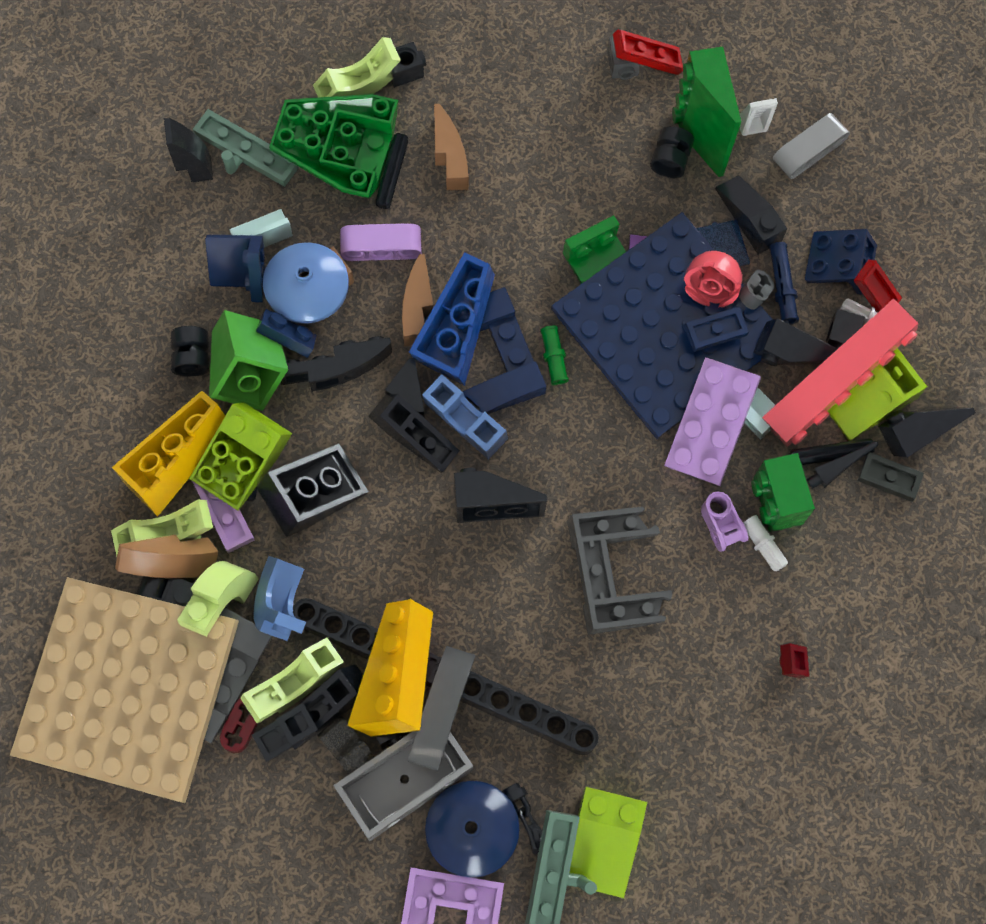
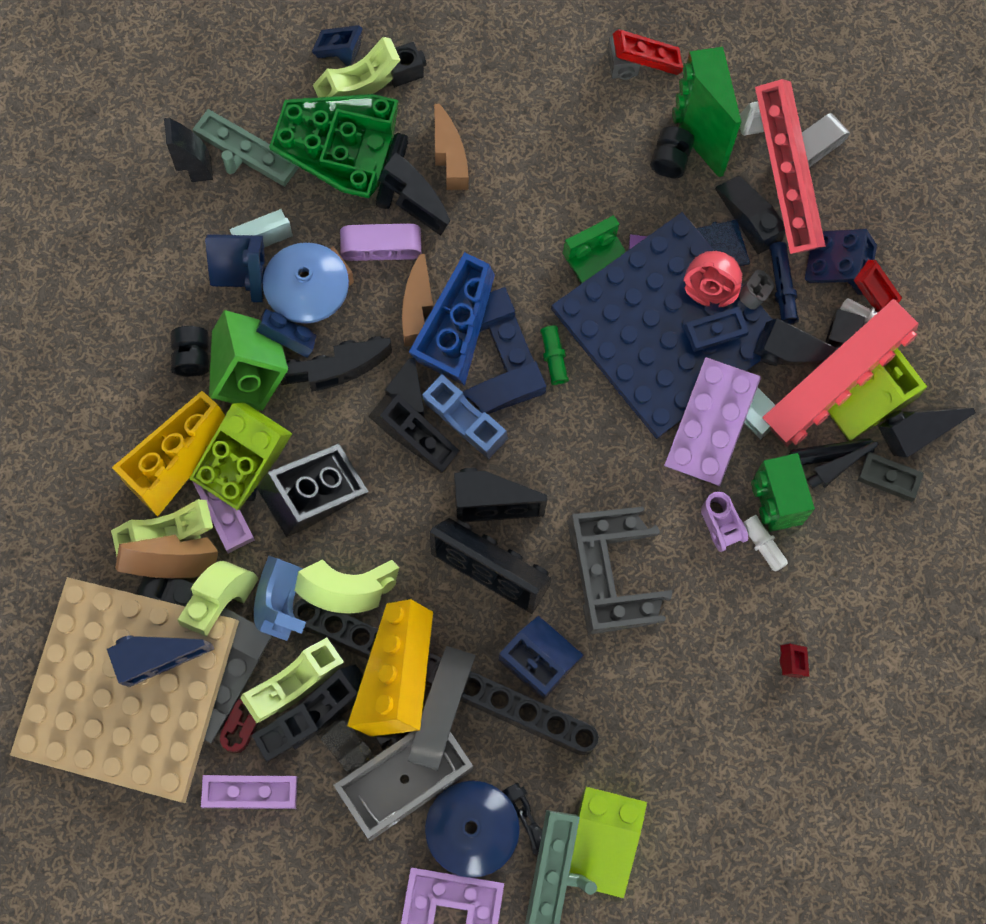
none -> dark blue slope [107,635,214,687]
none -> lavender plate [201,775,298,809]
none -> yellowish green arch [294,559,399,614]
none -> dark blue slope [312,25,363,67]
none -> black slope [378,152,451,236]
none -> black slope [430,518,552,614]
none -> dark blue slope [498,616,584,701]
none -> coral brick [755,79,826,254]

